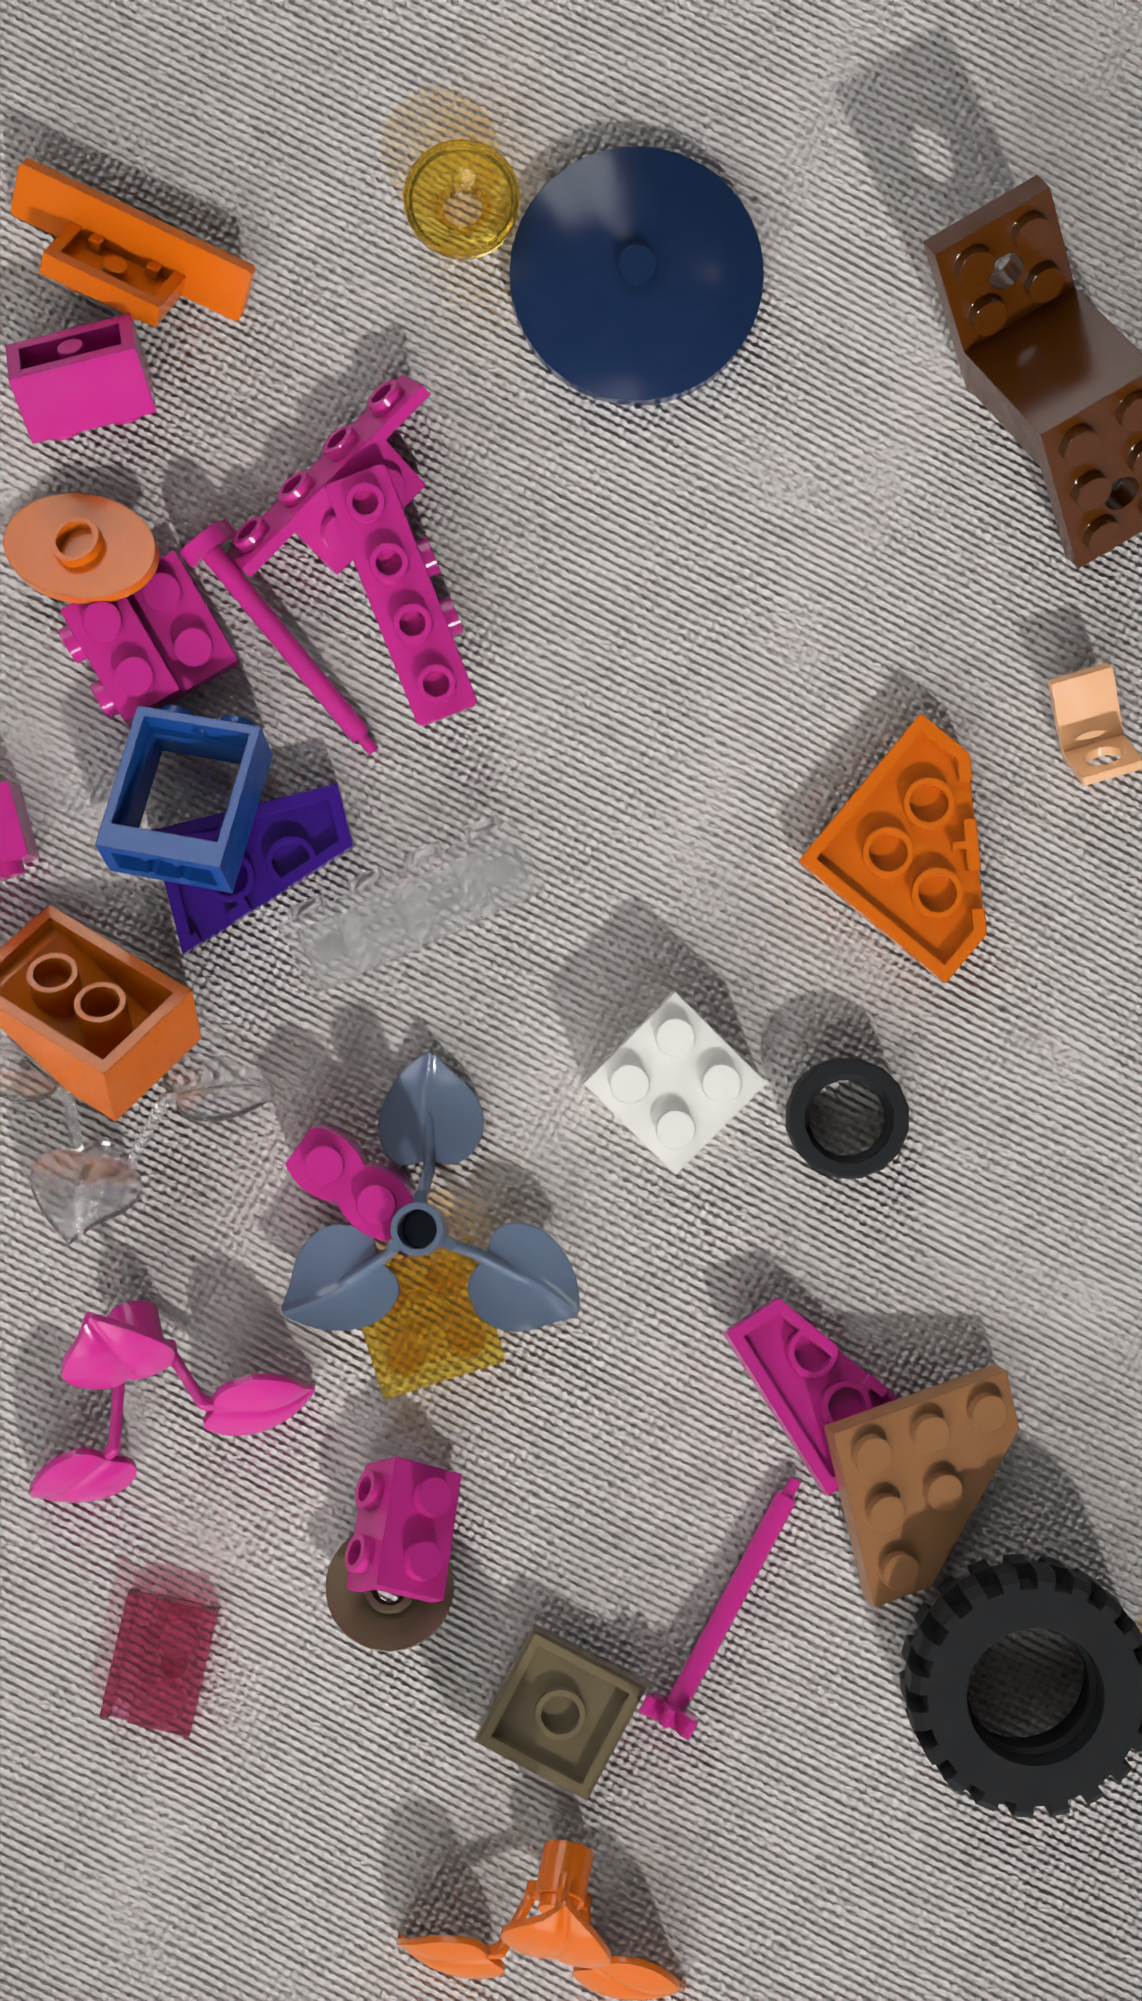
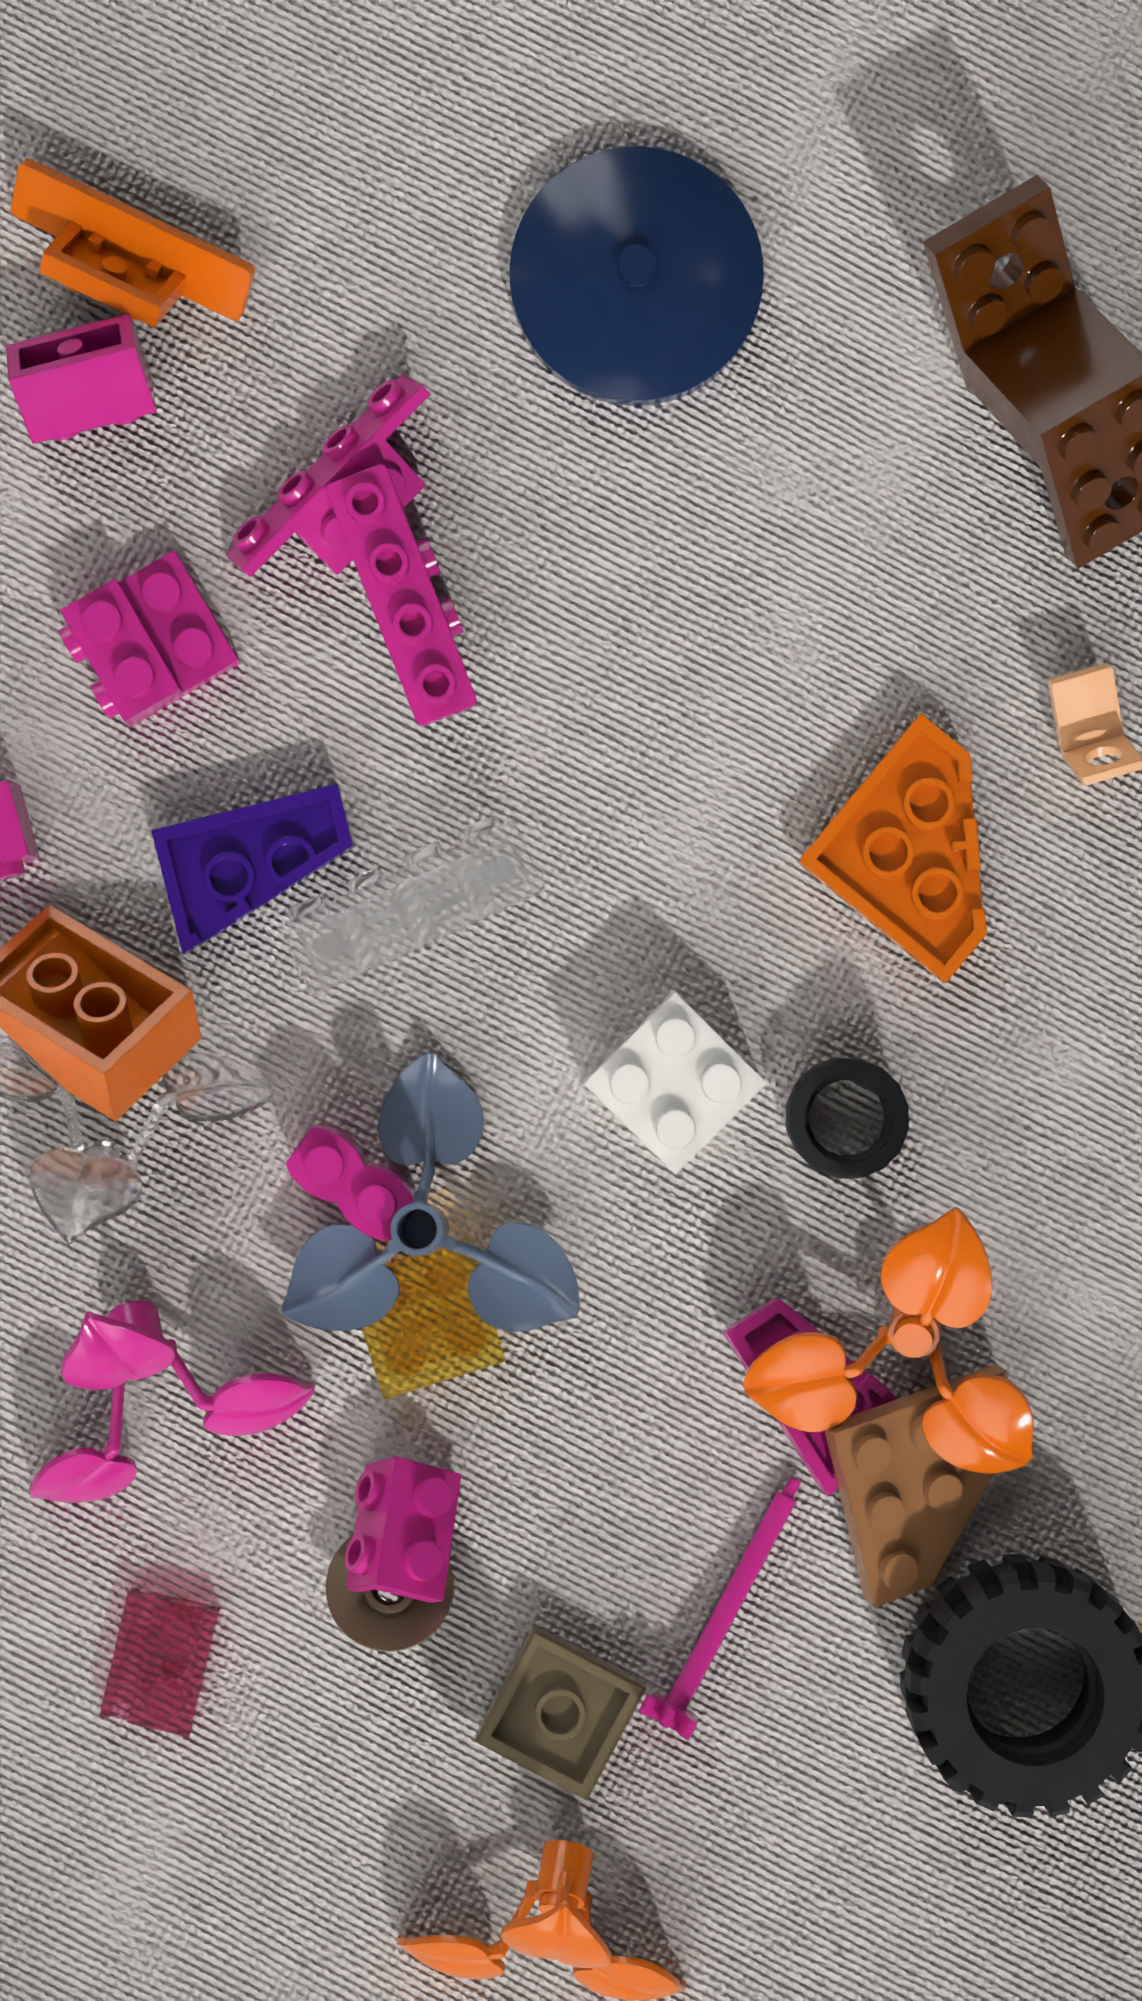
orange piece [3,493,160,604] -> none
blue window [95,705,273,893] -> none
dark pink piece [179,518,379,755] -> none
clear yellow piece [403,139,520,260] -> none
none -> orange plant [742,1207,1034,1473]

